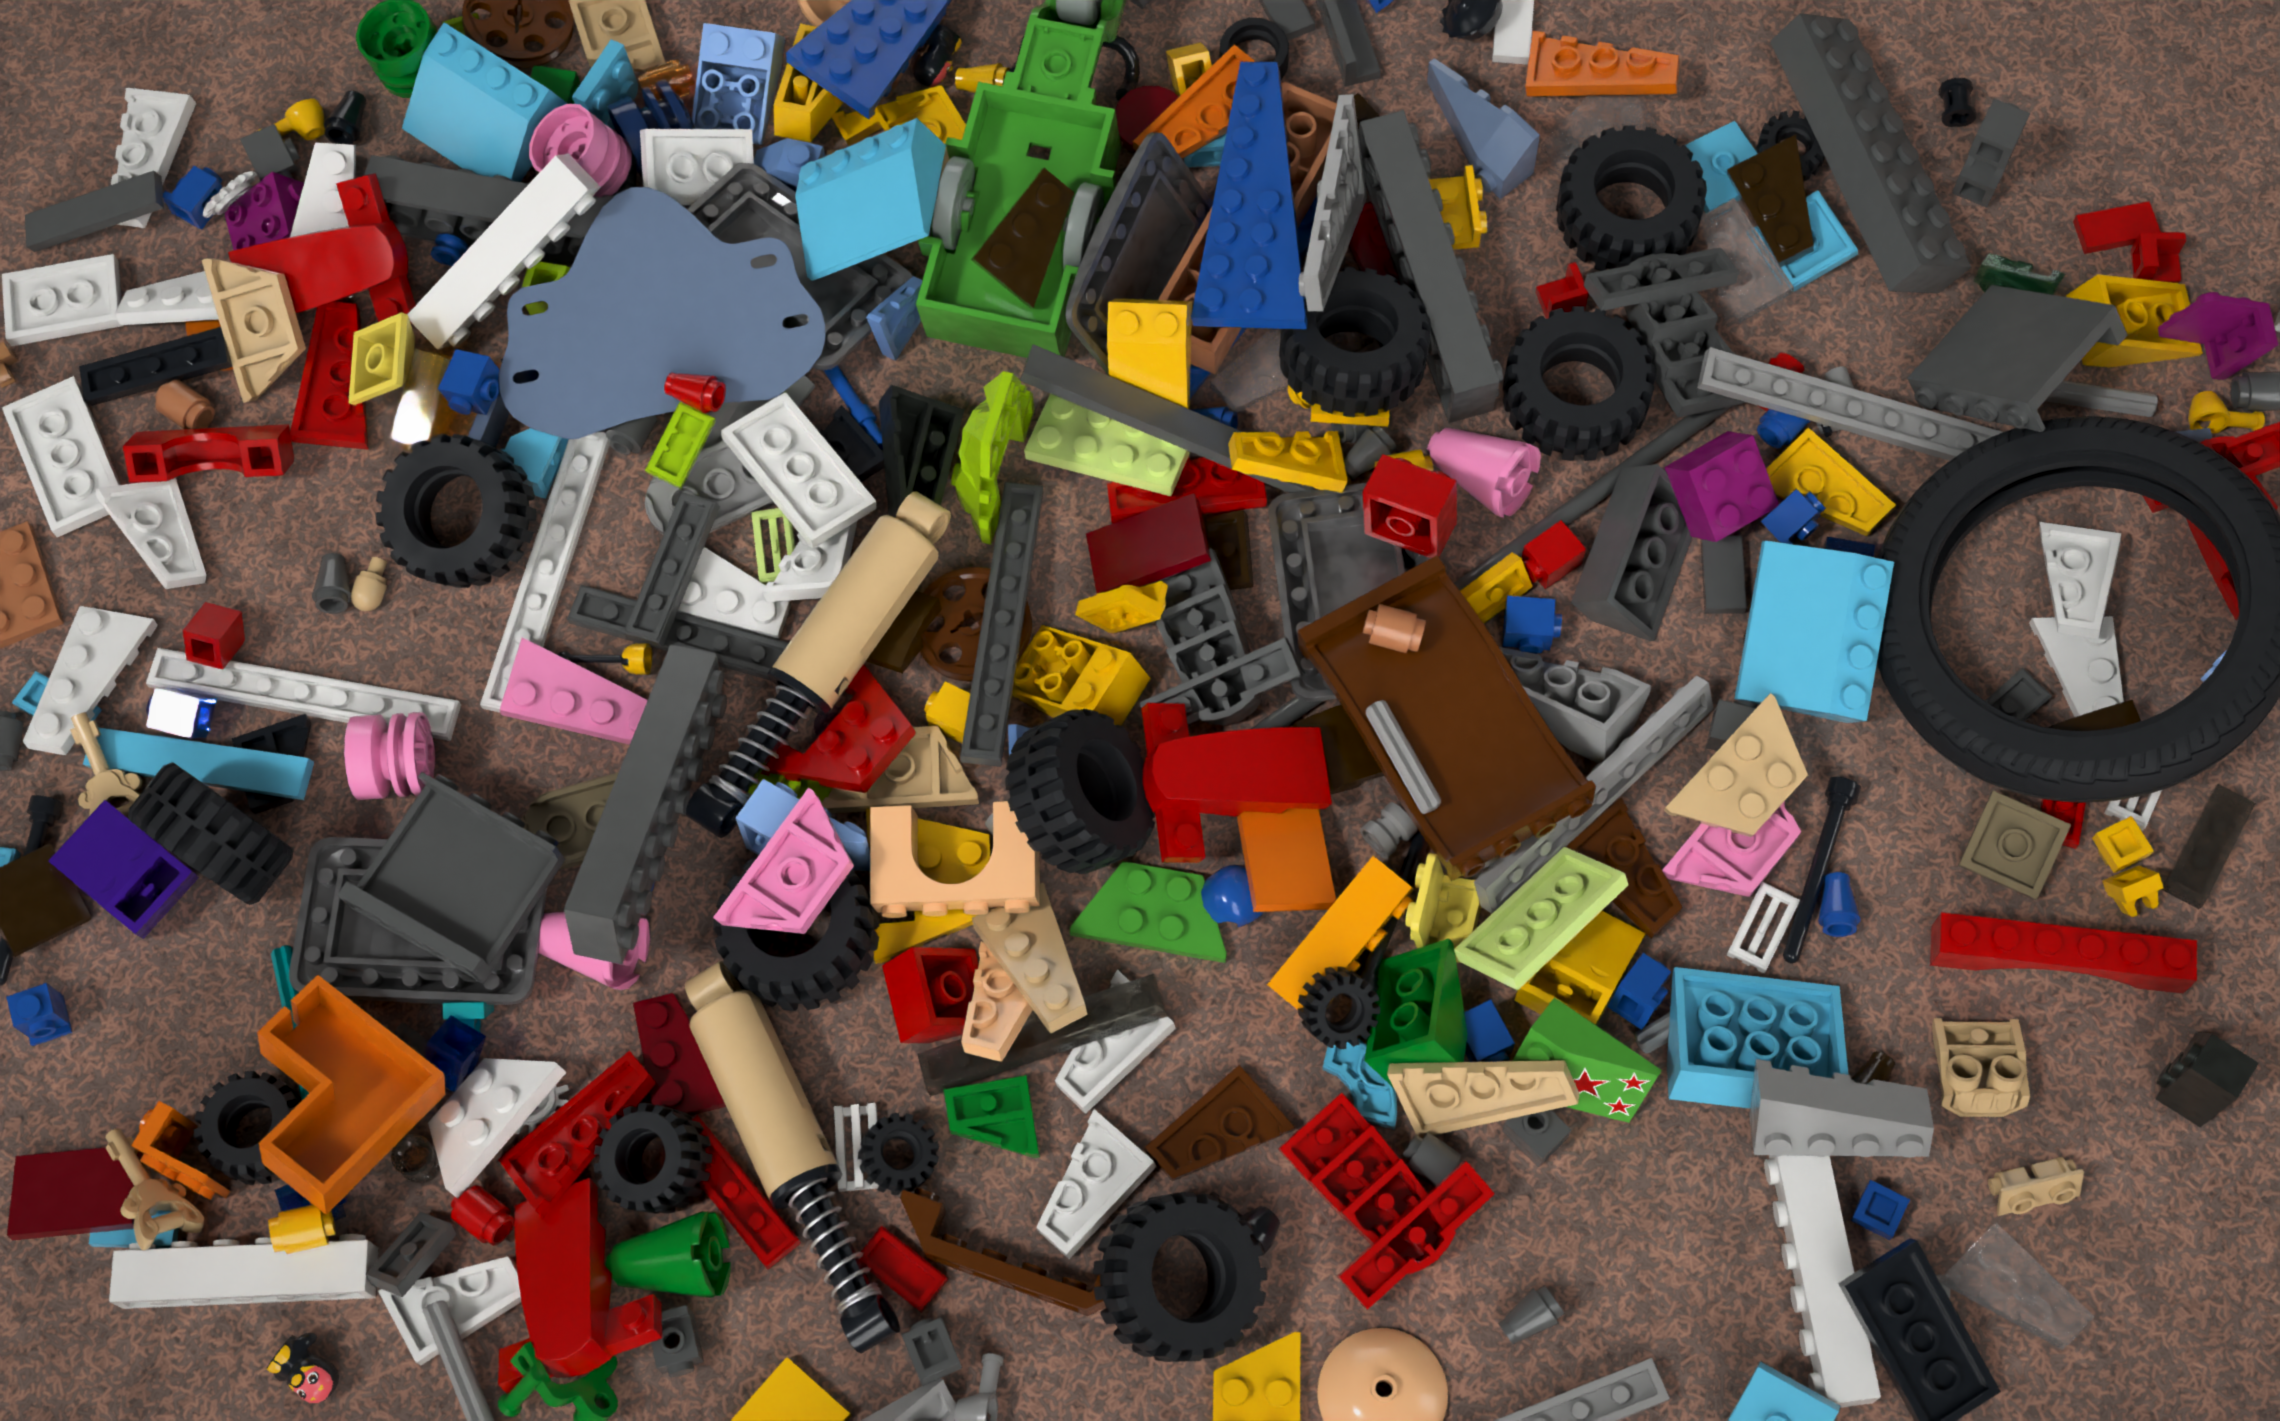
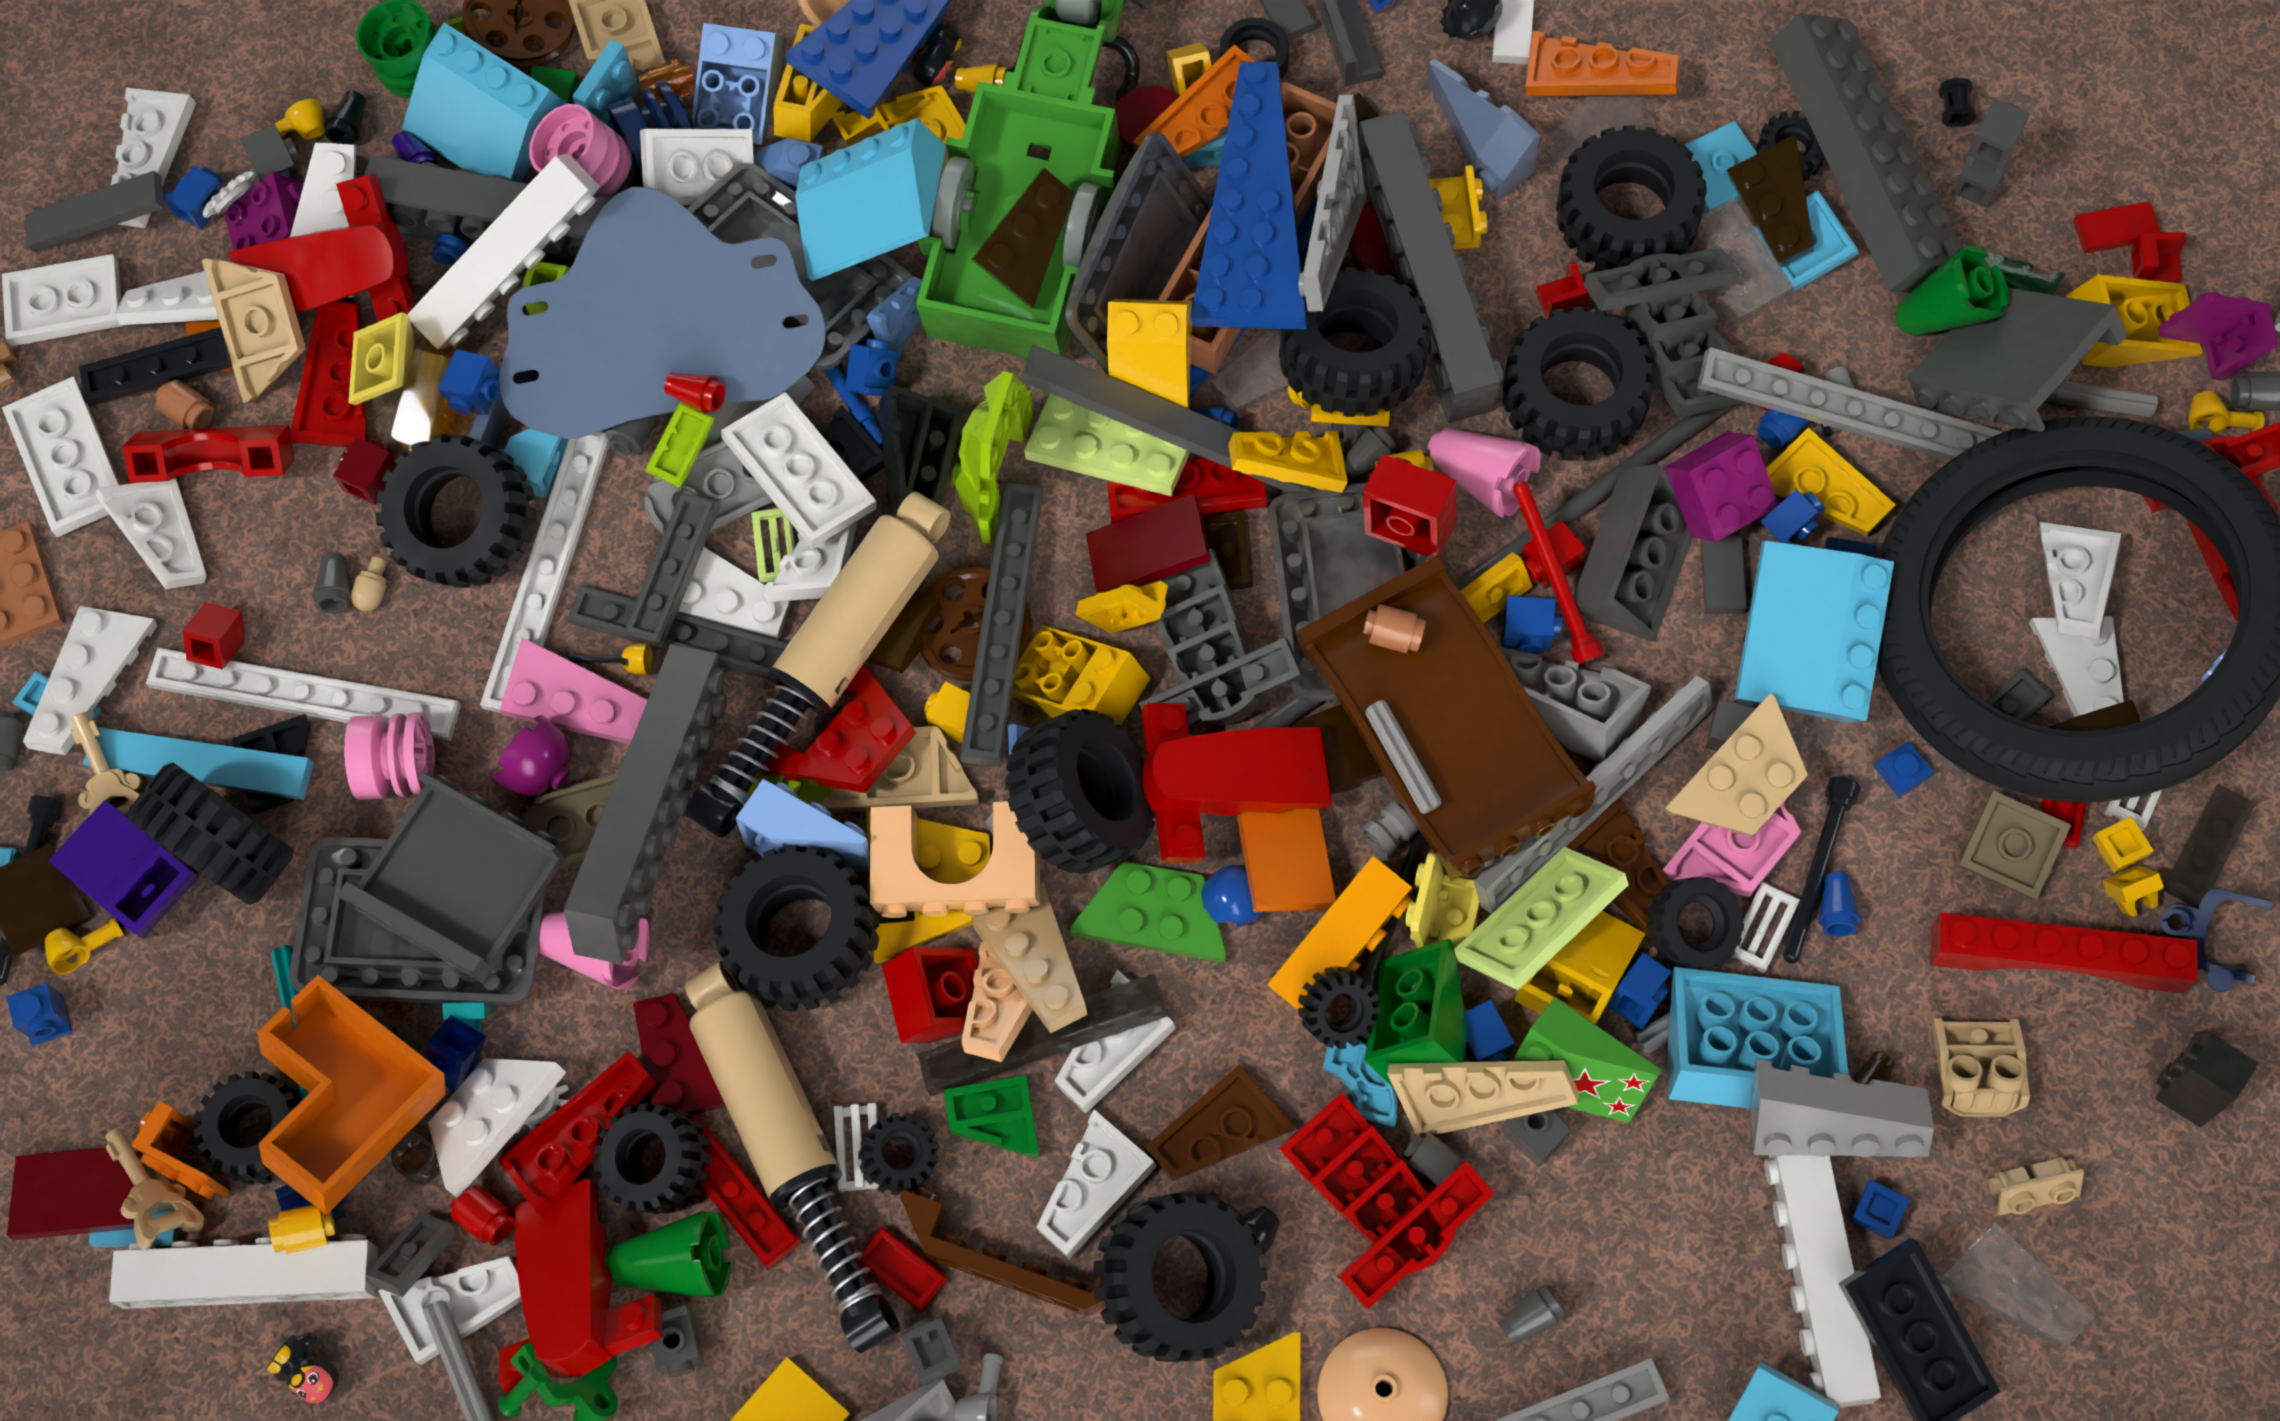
brick [146,688,217,738] -> none
bright pink wing [713,788,854,934] -> none
none -> yellow bar [45,918,124,975]
none -> dark red brick [333,437,397,505]
none -> dark purple cone [392,131,438,165]
none -> magenta cylinder [492,715,571,797]
none -> blue brick [845,338,900,396]
none -> red piece [1513,481,1605,664]
none -> black tyre [1646,877,1744,969]
none -> blue plate [1874,741,1934,798]
none -> green cone [1895,245,2009,336]
none -> dark blue piece [2160,887,2275,992]

